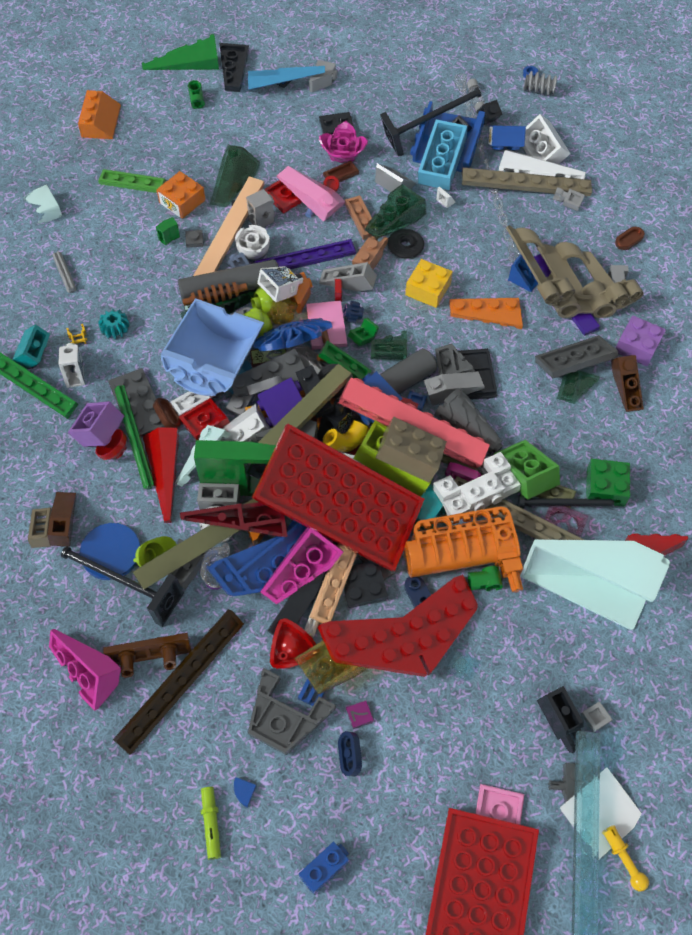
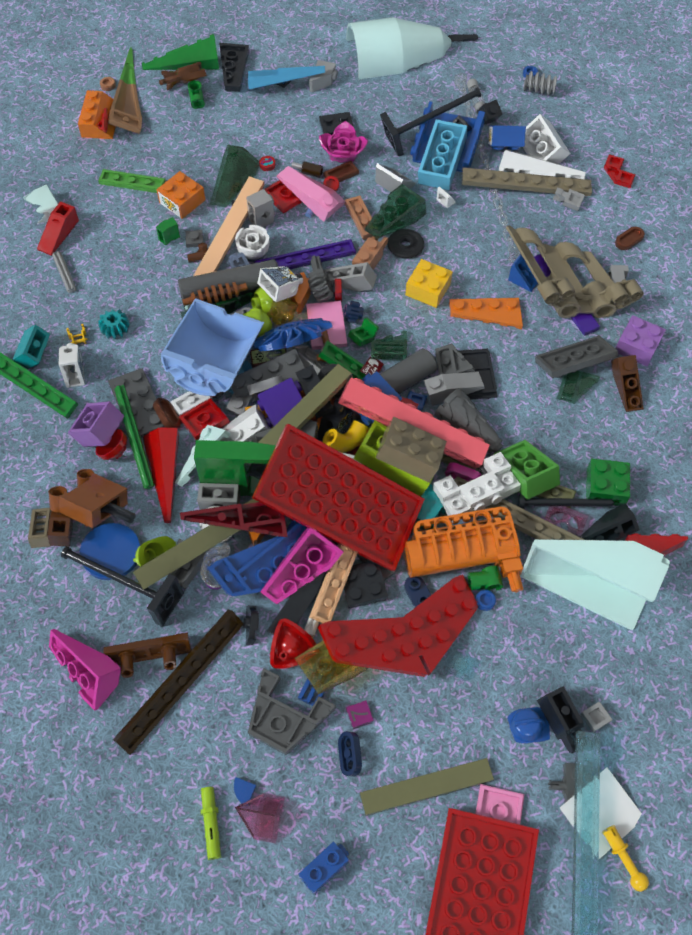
none -> red slope [37,201,79,256]
none -> dark orange piece [48,469,136,528]
none -> red hand [97,108,109,133]
none -> nougat tile [100,77,116,91]
none -> medium nougat plate [108,47,142,134]
none -> reddish brown animal [159,62,207,90]
none -> reddish brown arm [187,243,208,263]
none -> clear pink slope [235,793,285,844]
none -> black plate [243,605,259,646]
none -> red tile [259,156,276,171]
none -> dark brown piece [291,161,323,178]
none -> dark grey gear [308,255,334,302]
none -> light aqua windscreen [346,17,451,79]
none -> dark red sticker [360,356,384,375]
none -> olive tile [360,758,494,816]
none -> black piece [448,34,478,42]
none -> blue tile [475,590,496,611]
none -> blue piece [507,707,550,744]
none -> black slope [580,503,640,541]
none -> red tile [604,154,636,188]

